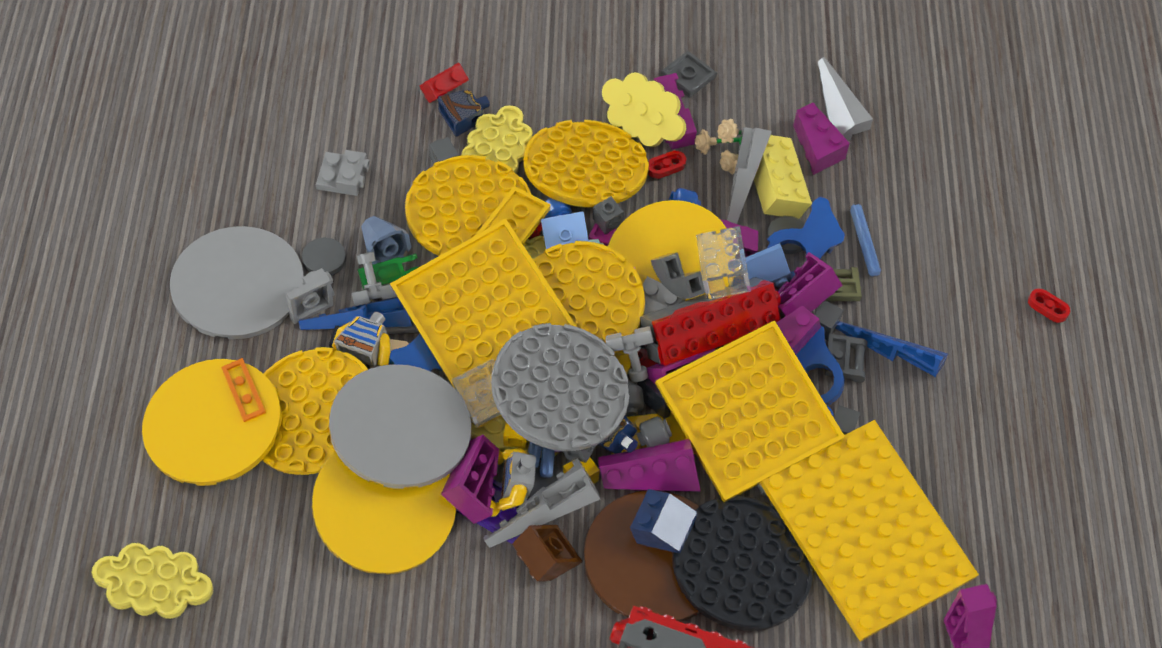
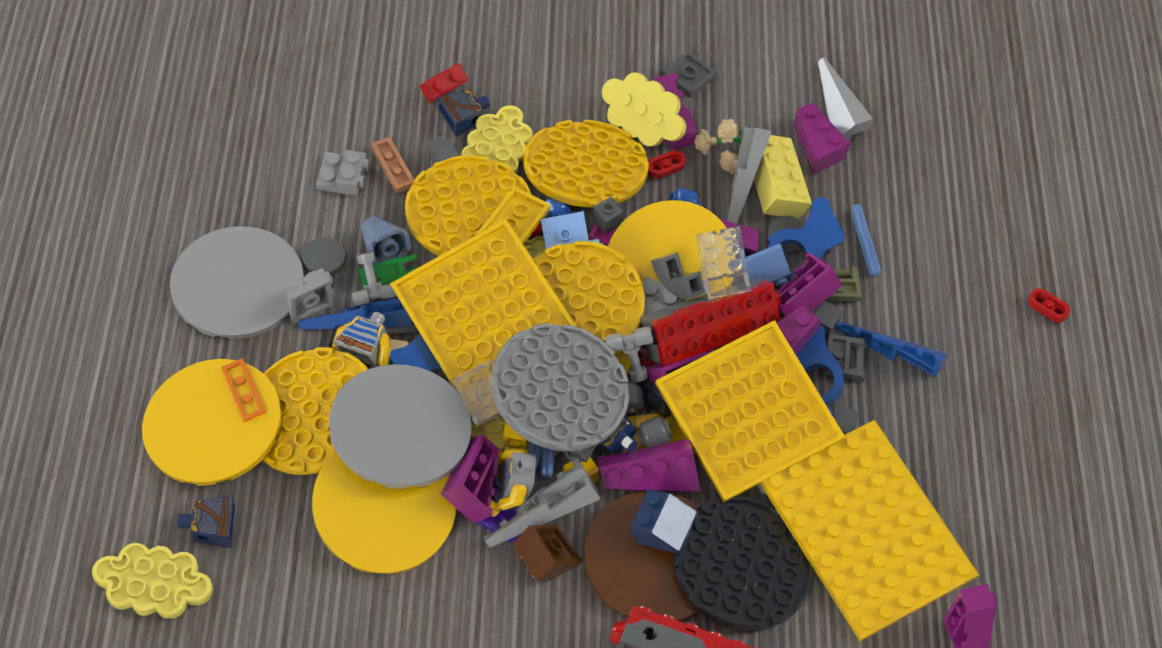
none -> torso [178,496,236,548]
none -> nougat plate [371,137,414,194]

